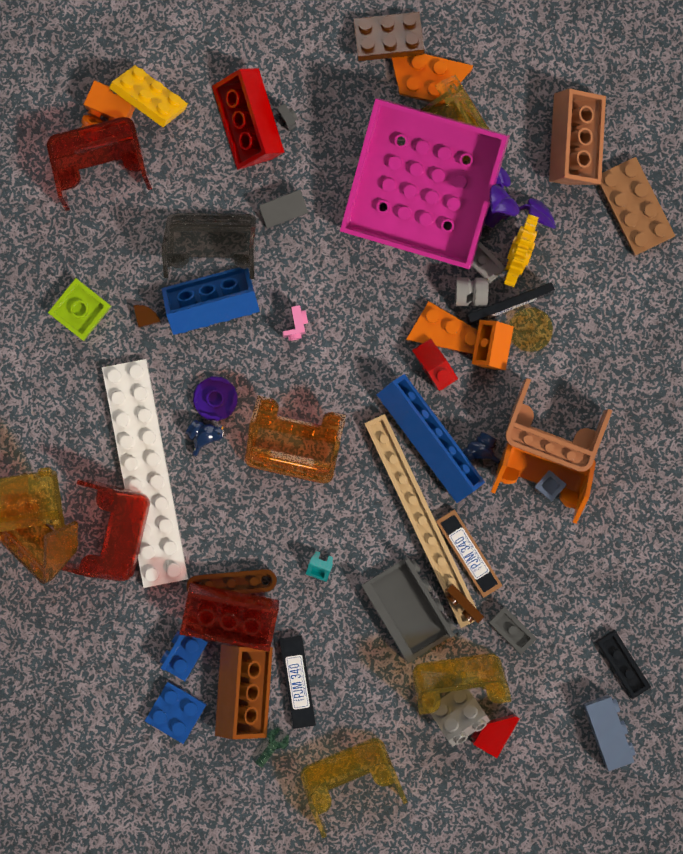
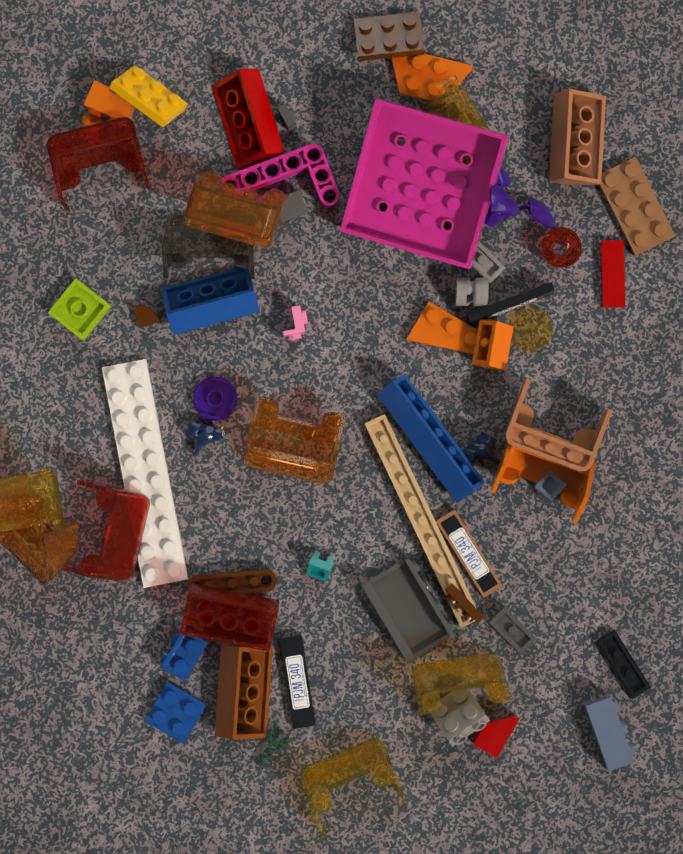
red slope [412,338,458,391] -> none
yellow gear [504,214,539,287] -> none
none -> clear orange windscreen [183,171,289,247]
none -> dark pink beam [220,144,340,209]
none -> clear red piece [541,227,582,268]
none -> red tile [600,240,625,308]

